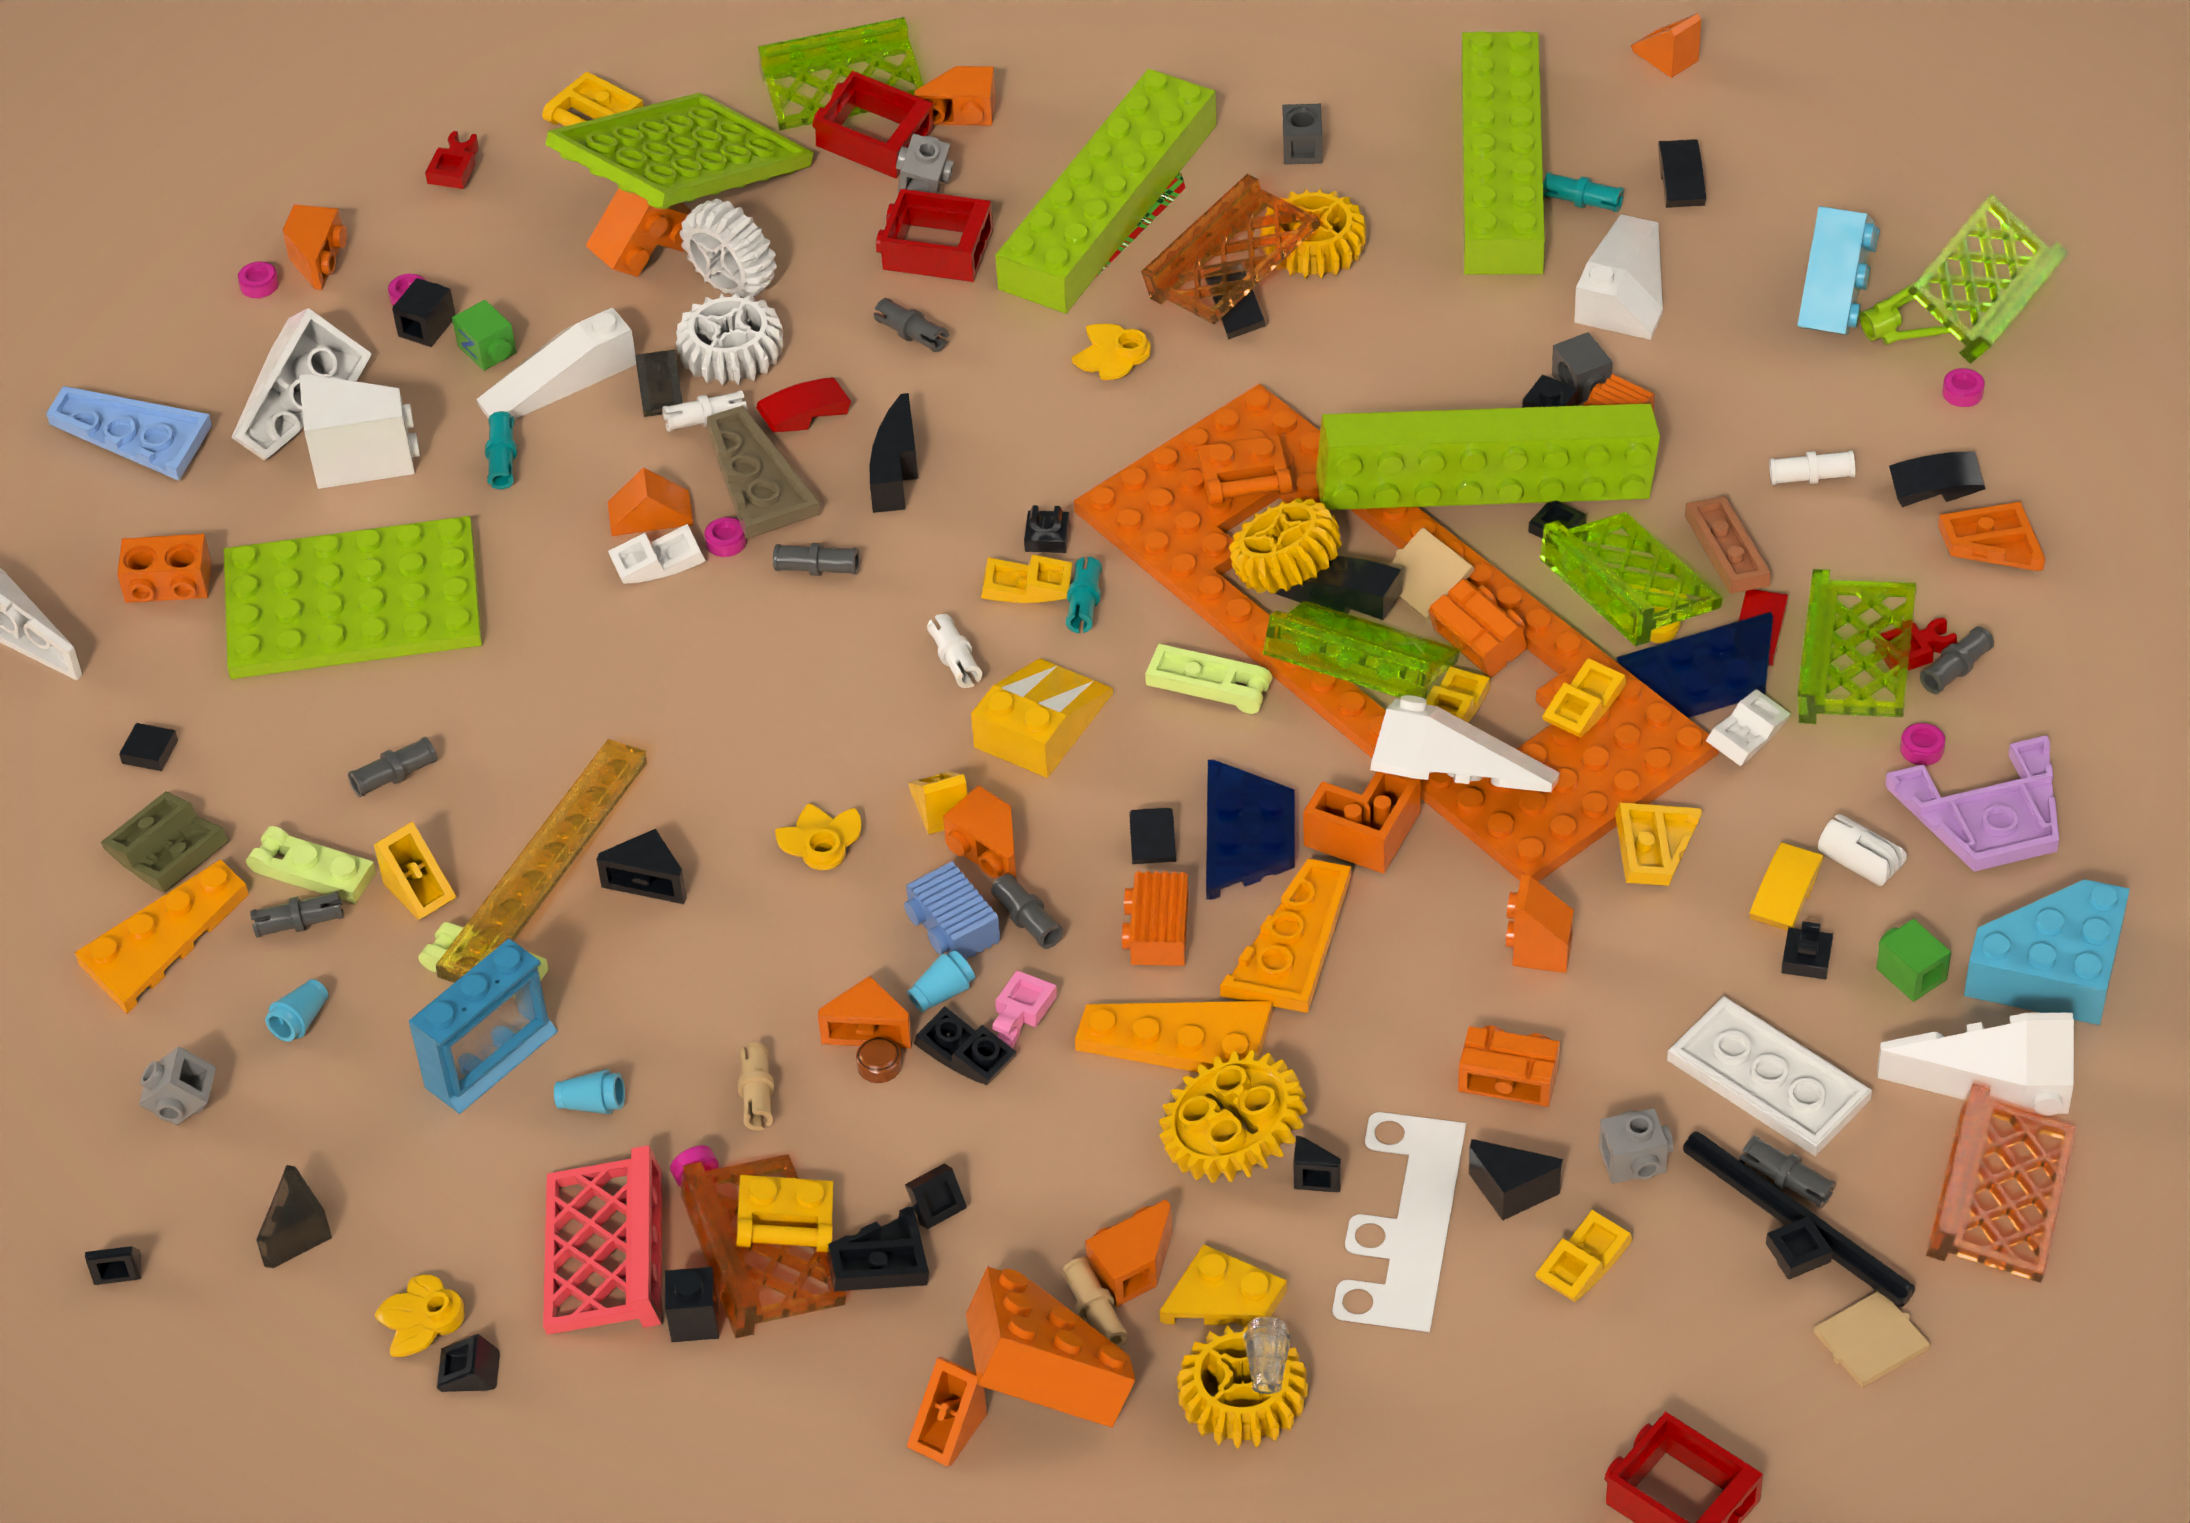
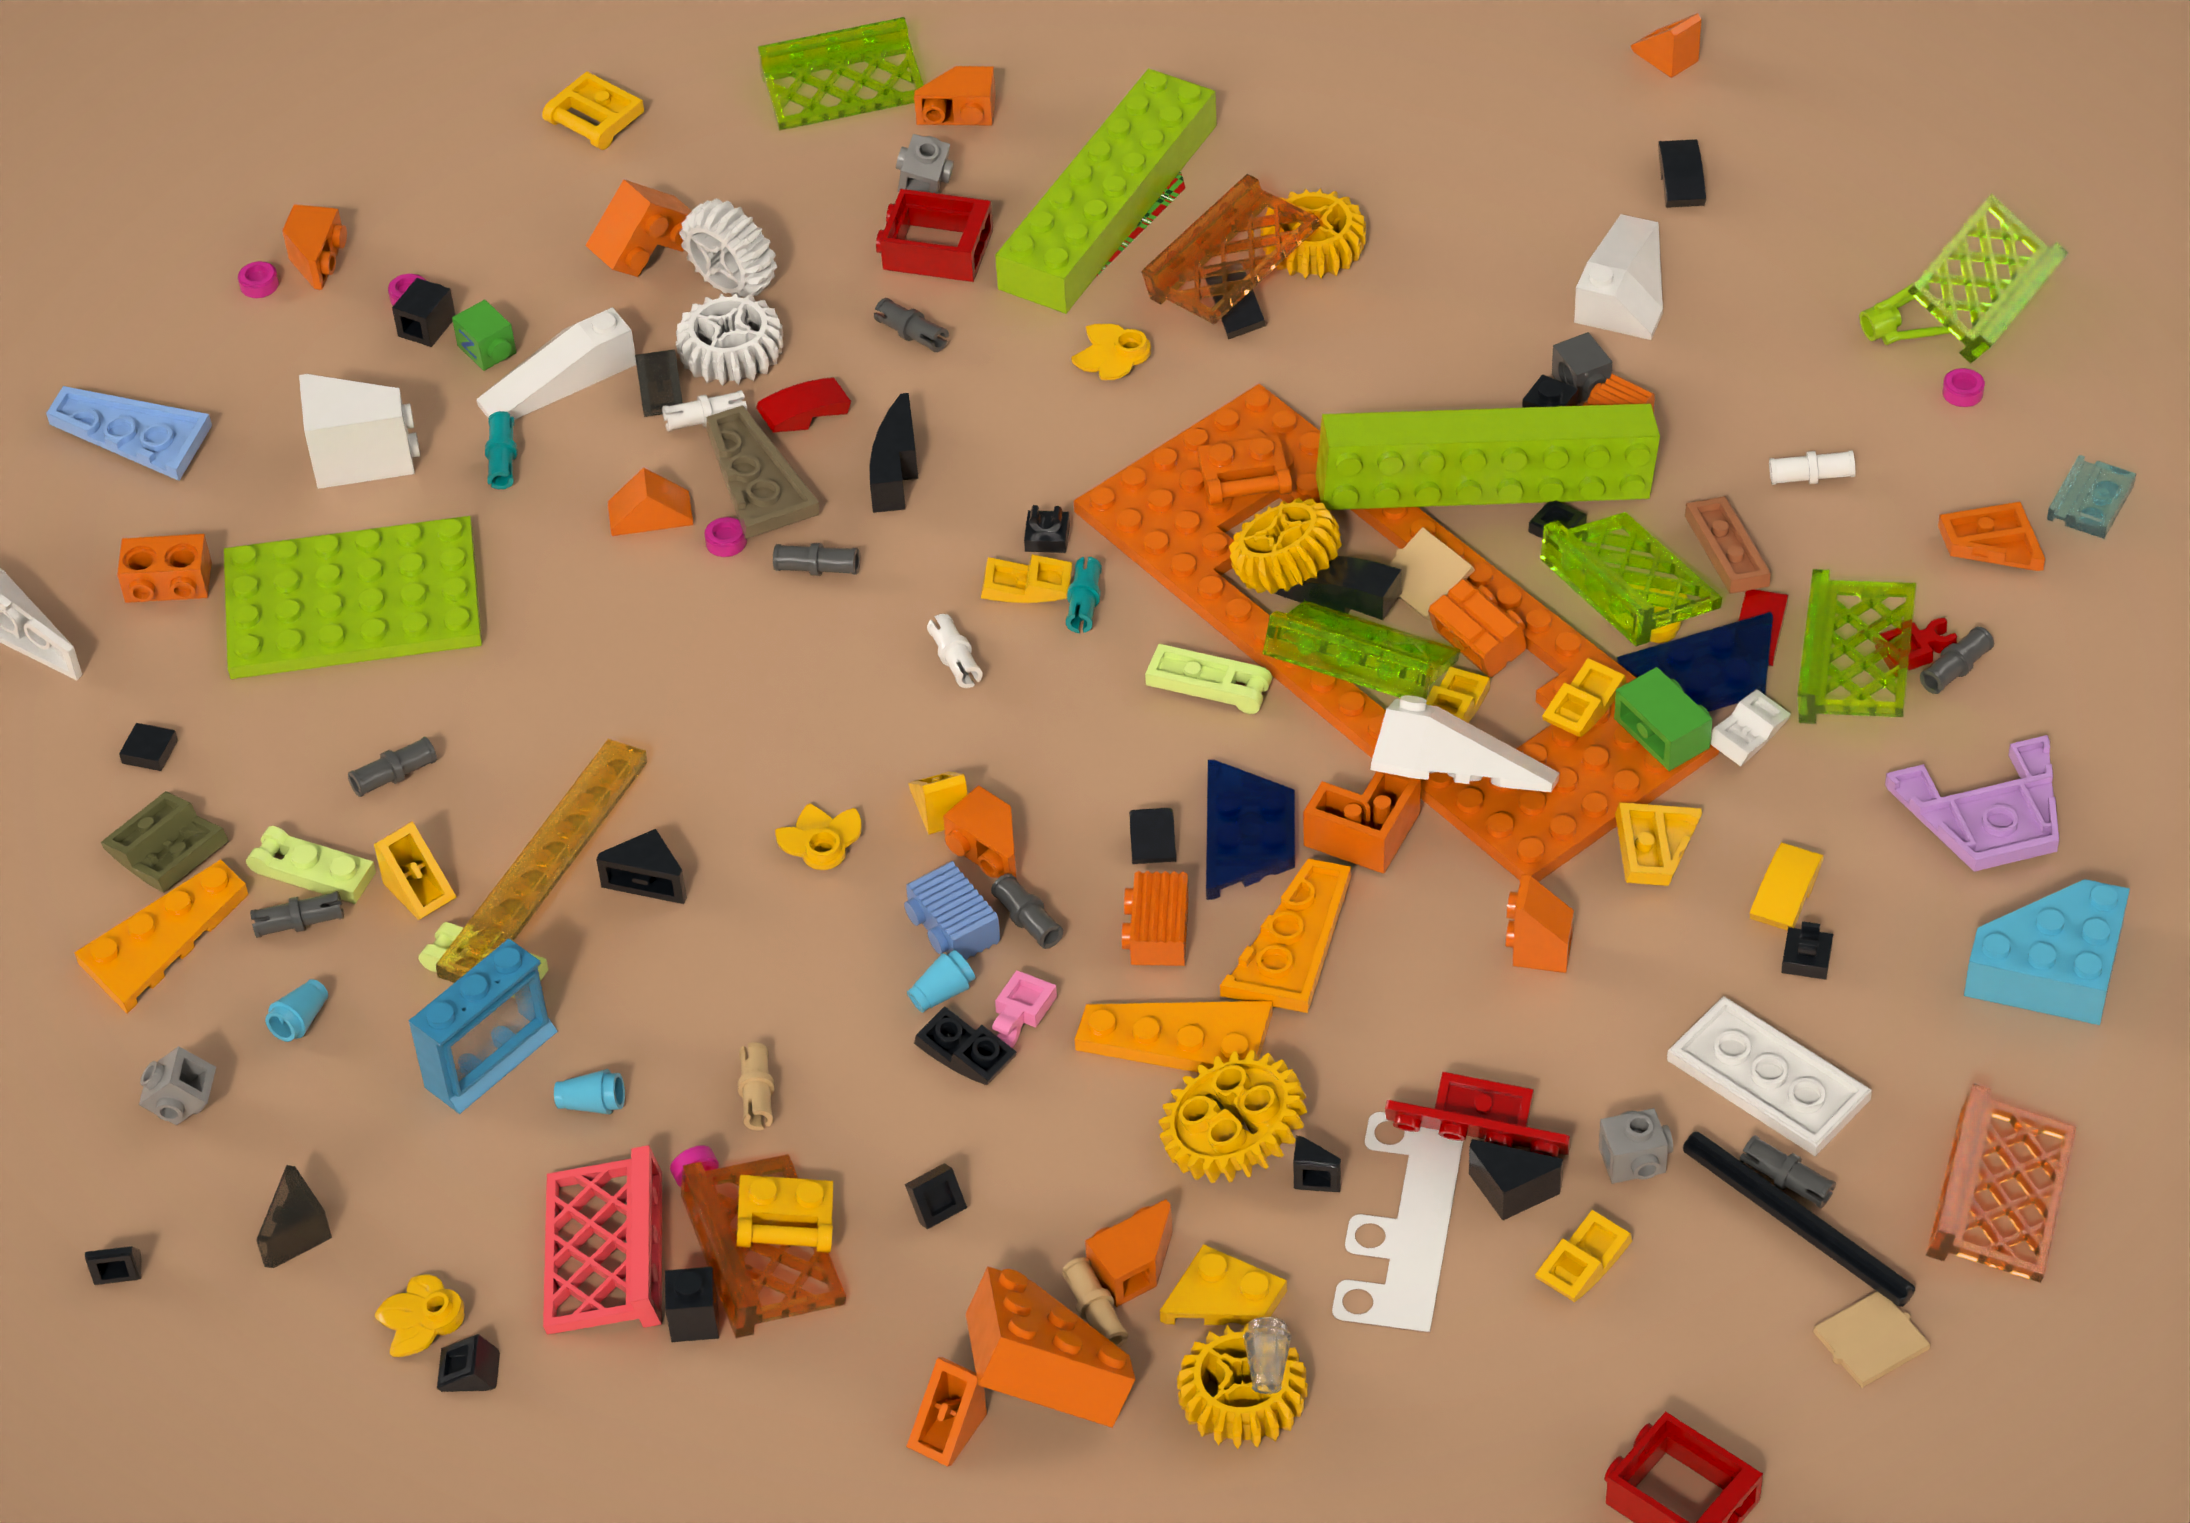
white wedge [231,308,372,460] -> none
red plate [425,131,479,189] -> none
lime plate [545,93,814,209] -> none
white slope [608,524,706,584] -> none
red window [812,71,933,179] -> none
orange slope [818,976,912,1049] -> none
black wing [826,1207,929,1292] -> none
dark orange piece [856,1038,902,1083] -> none
yellow slope [971,658,1113,778] -> none
dark grey brick [1282,103,1322,164] -> none
orange brick [1458,1025,1560,1107] -> none
lime brick [1461,31,1545,275] -> none
teal pin [1543,172,1624,213] -> none
black tile [1766,1216,1833,1279] -> none
medium azure brick [1797,206,1880,335] -> none
white arm [1818,814,1907,886] -> none
bright green brick [1876,918,1951,1002] -> none
white wedge [1877,1013,2074,1116] -> none
black slope [1889,452,1986,507] -> none
dark pink tile [1900,723,1945,766] -> none
none -> red bracket [1385,1071,1570,1157]
none -> bright green brick [1614,667,1712,771]
none -> clear light blue plate [2047,455,2136,539]

